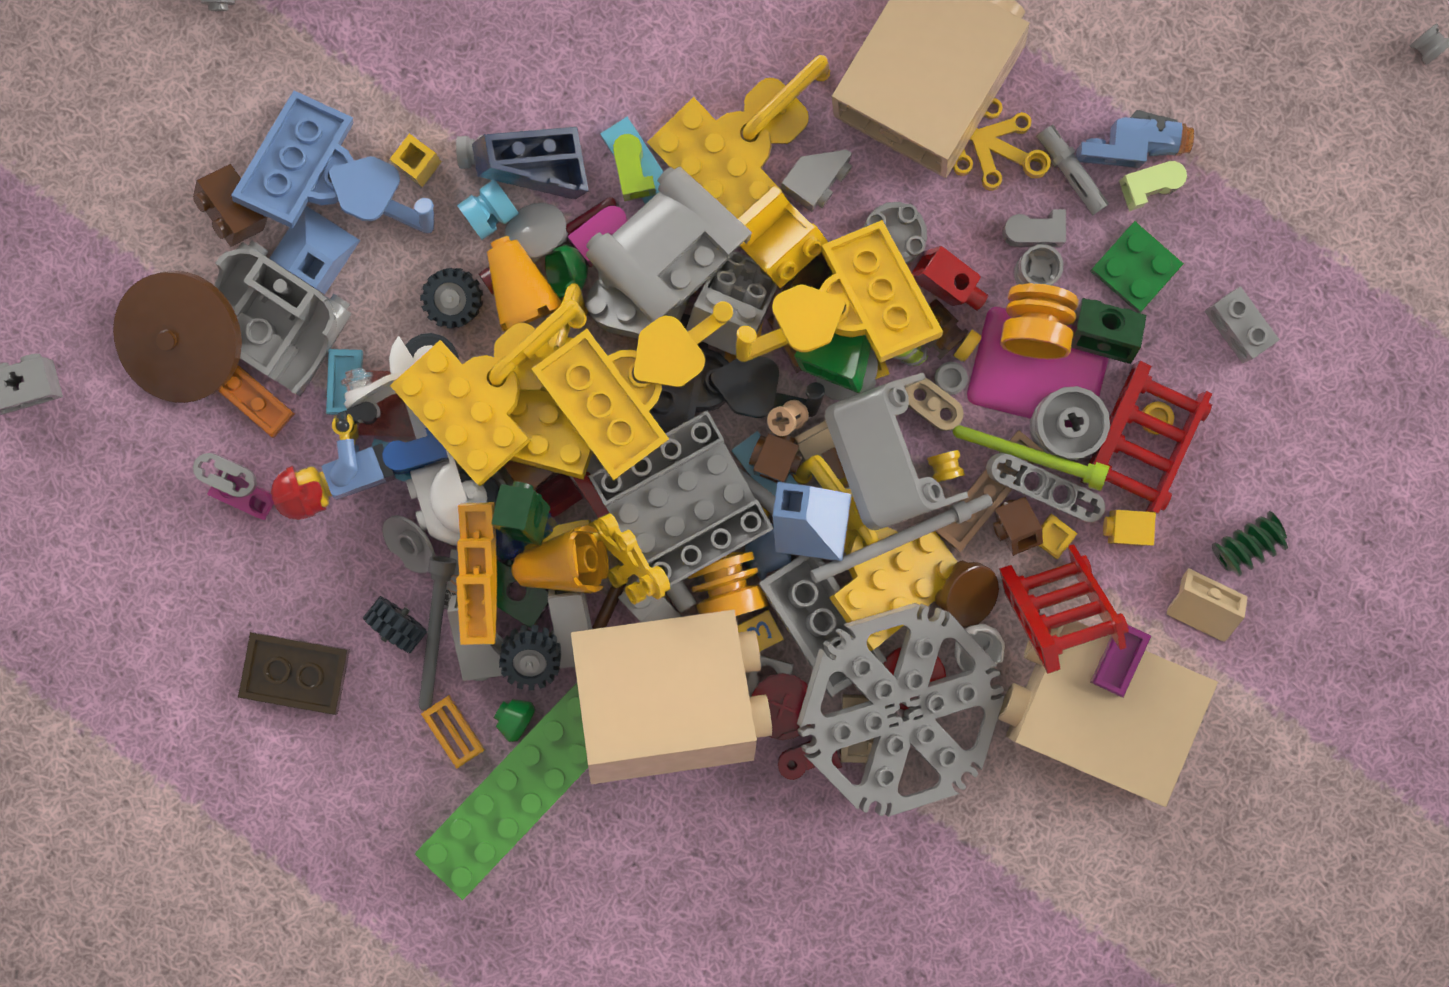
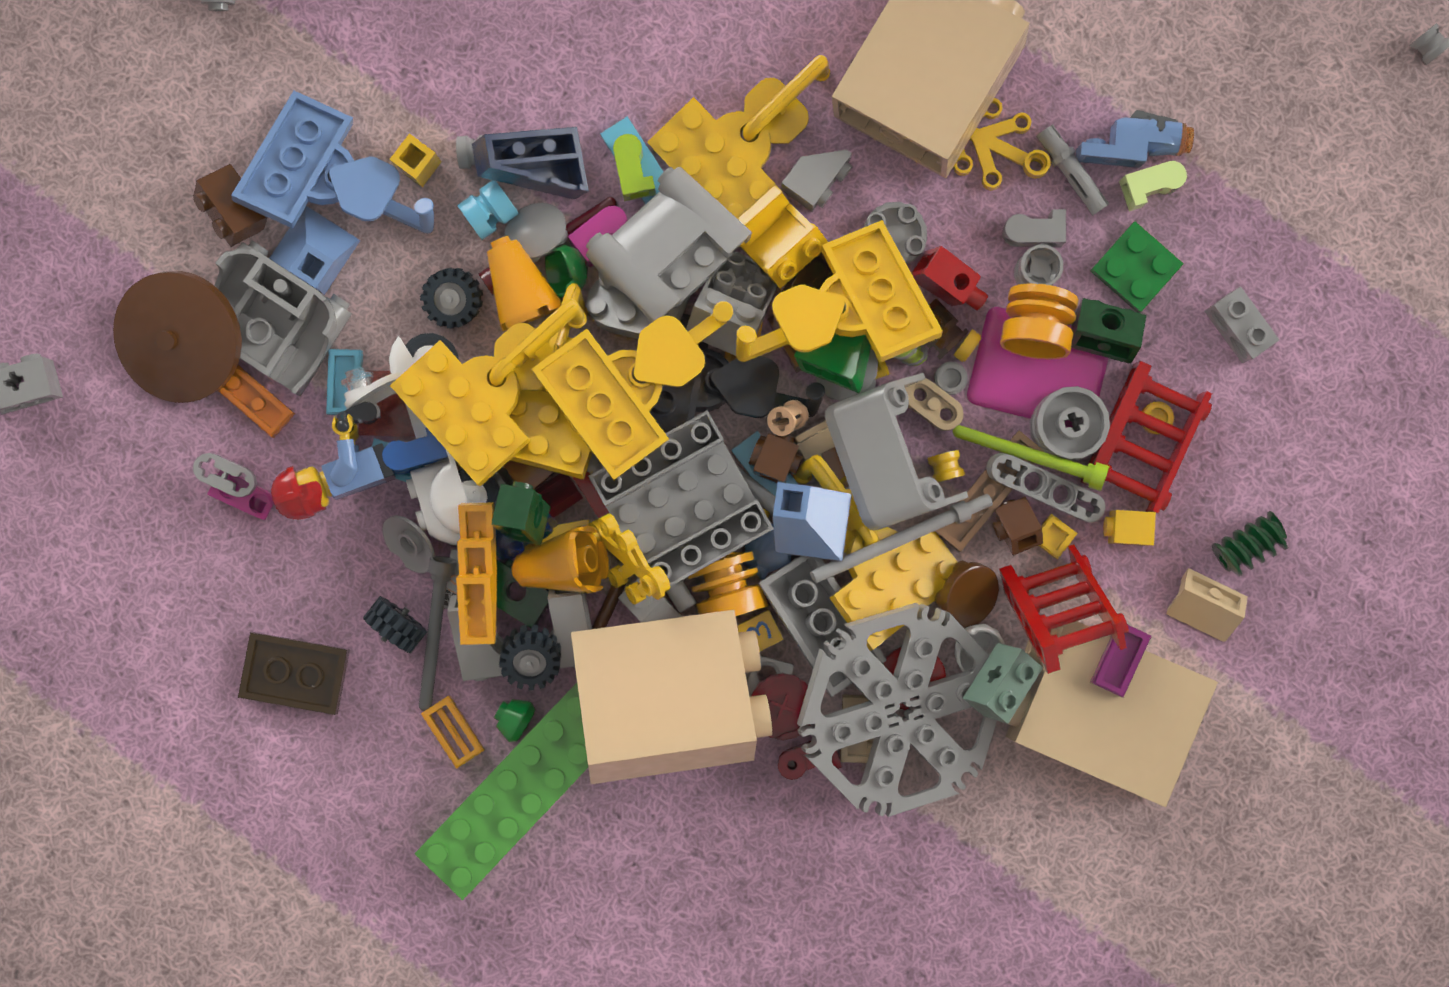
none -> sand green brick [963,643,1043,724]

